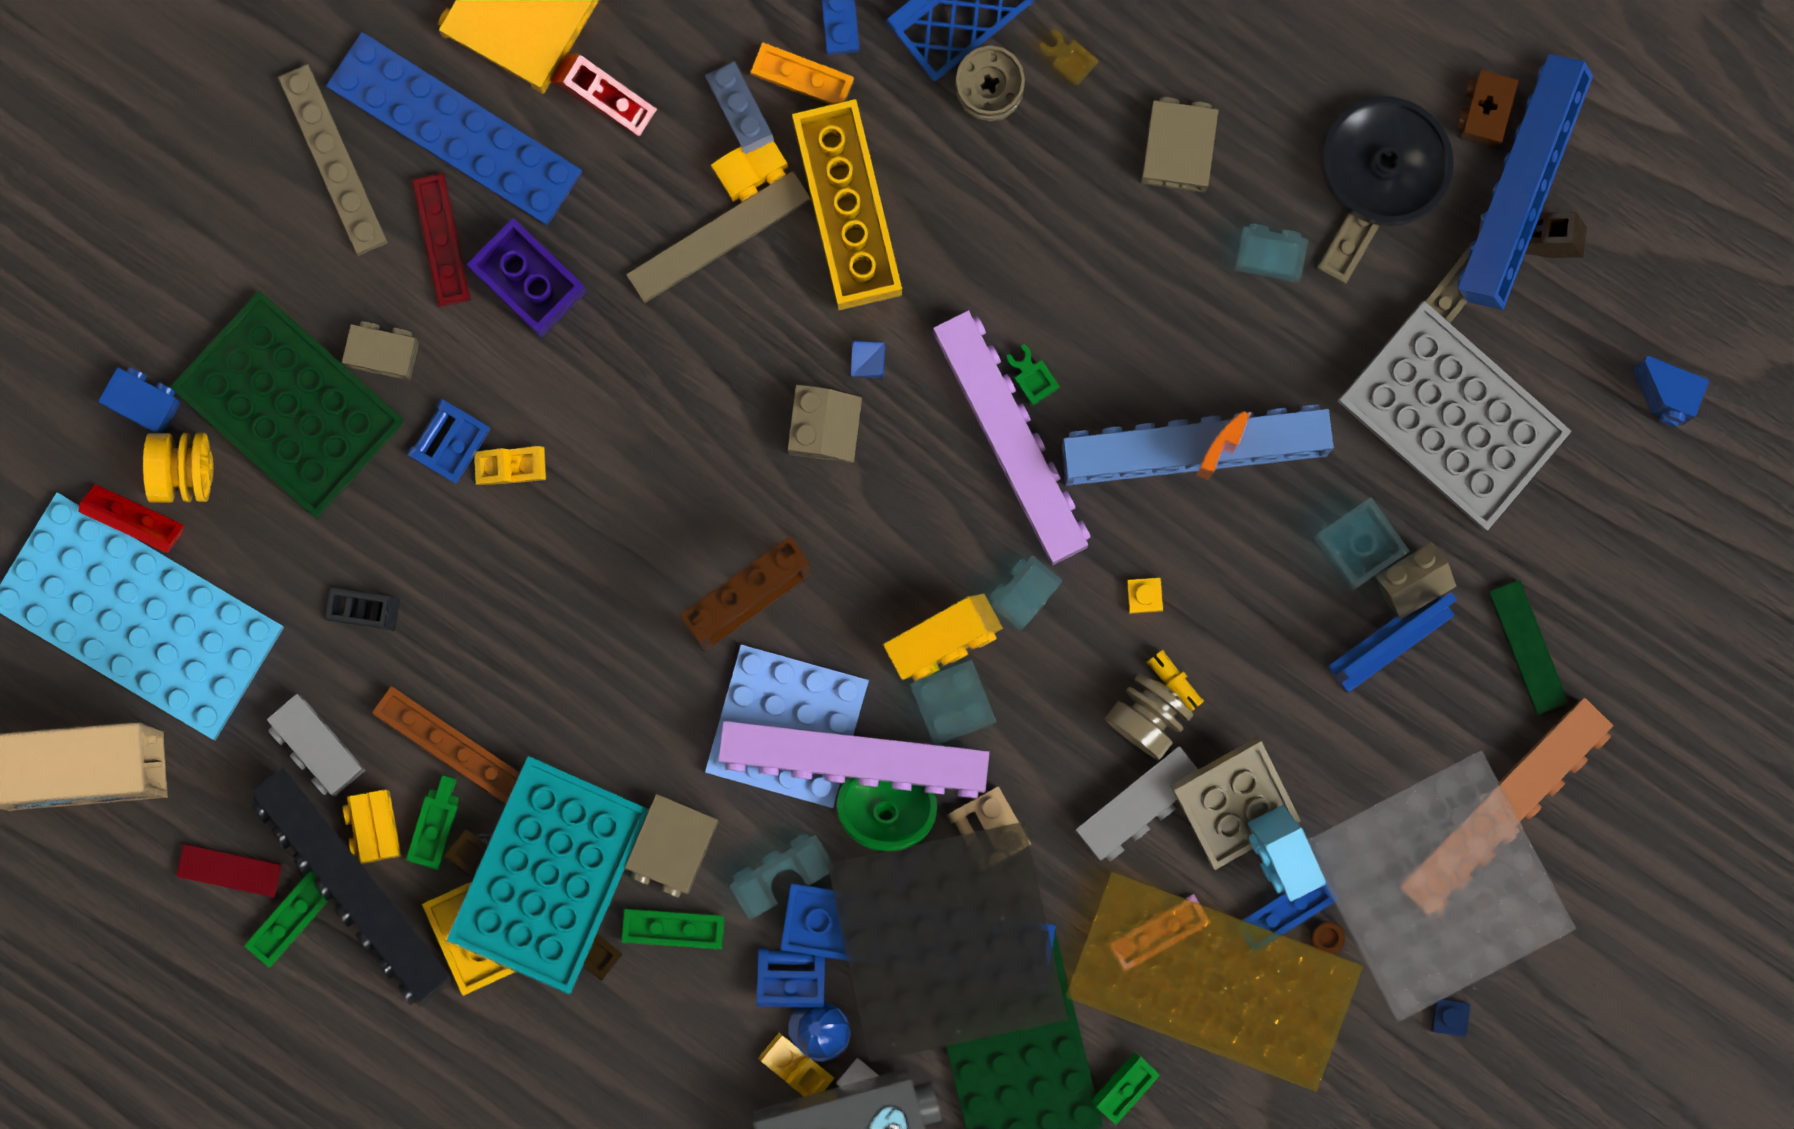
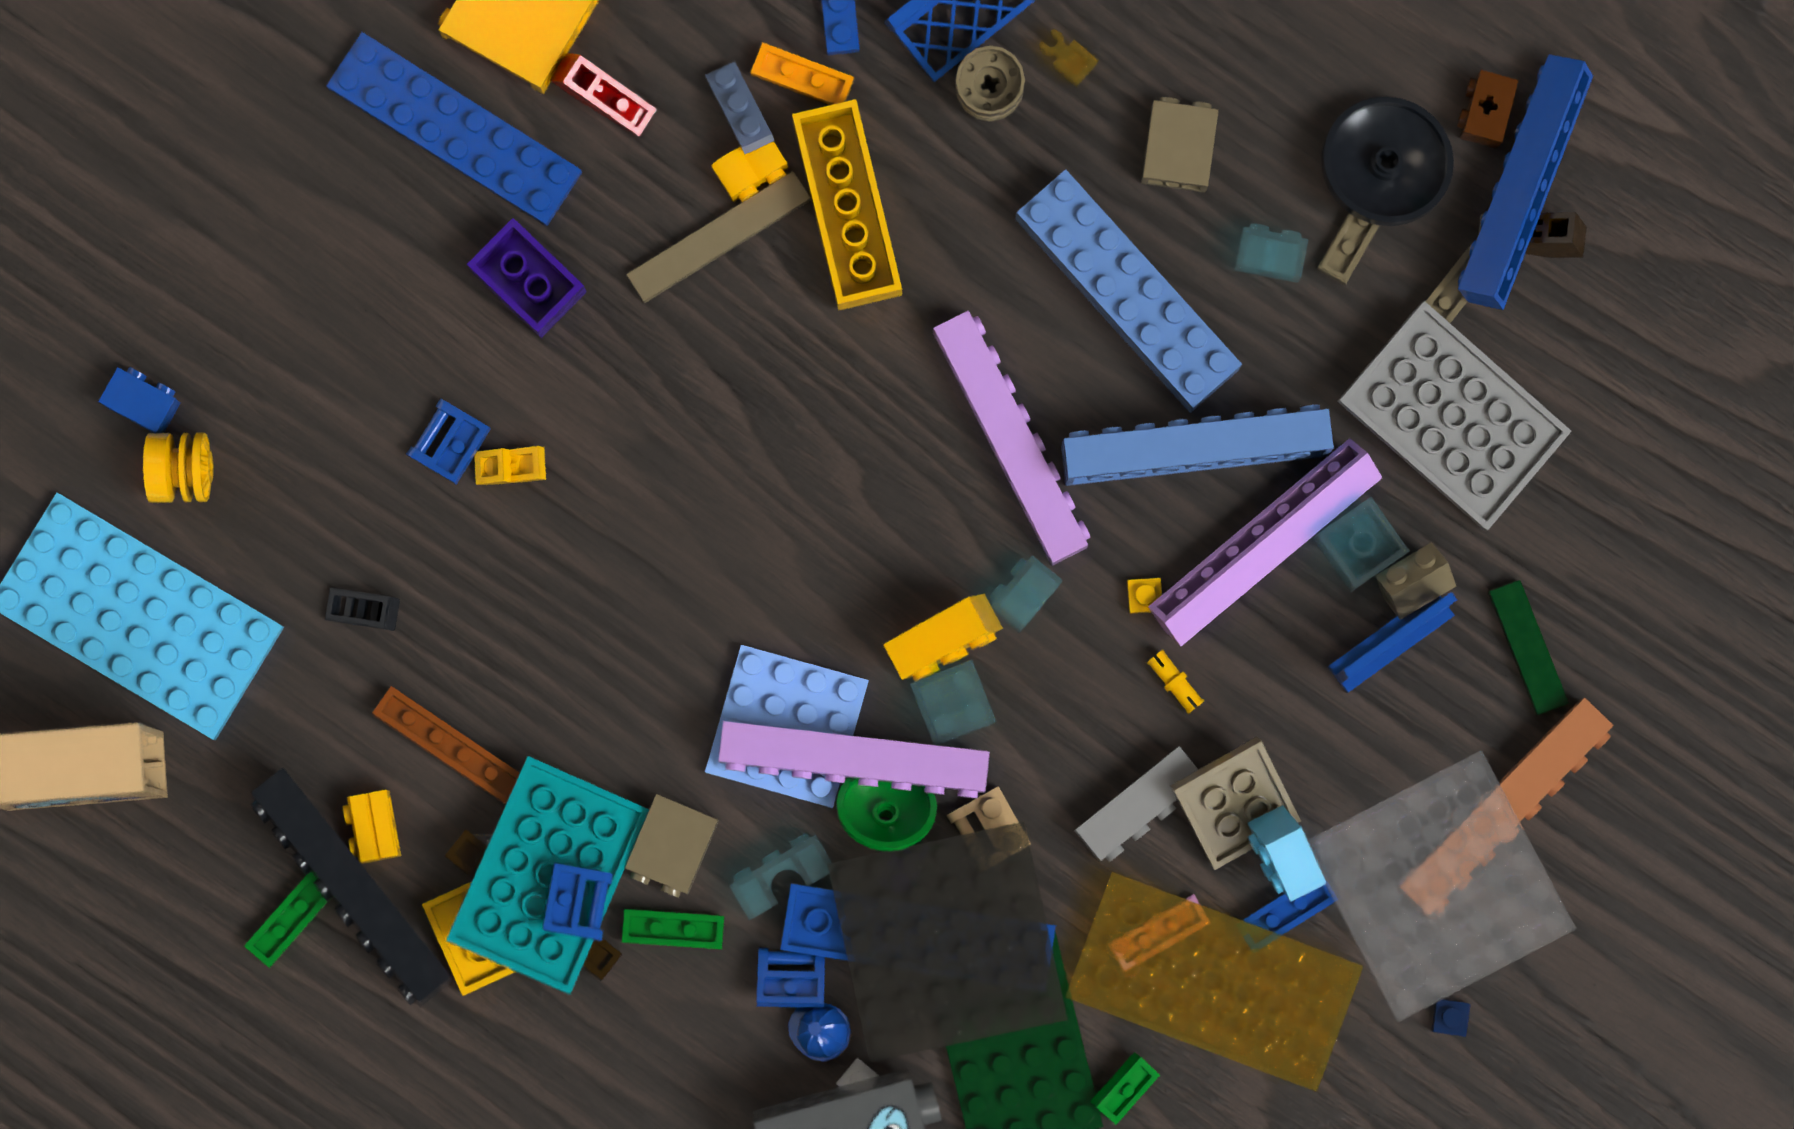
red plate [78,484,184,553] -> none
dark green plate [170,290,406,520] -> none
dark red tile [176,844,283,898] -> none
light grey brick [267,694,366,796] -> none
dark tan plate [278,64,388,256] -> none
dark tan brick [342,321,419,381] -> none
green hinge [406,775,459,870] -> none
dark red tile [411,173,471,308] -> none
reddish brown window [680,536,812,652] -> none
yellow slope [758,1033,834,1097] -> none
dark tan slope [788,385,862,463] -> none
blue slope [851,341,885,379] -> none
green plate [1006,344,1060,407] -> none
dark tan wheel [1104,673,1194,761] -> none
orange slope [1196,412,1250,480] -> none
reddish brown tile [1311,921,1345,955] -> none
blue slope [1633,355,1710,428] -> none
none -> blue plate [542,863,613,941]
none -> medium blue brick [1015,169,1242,413]
none -> lavender brick [1148,438,1382,646]

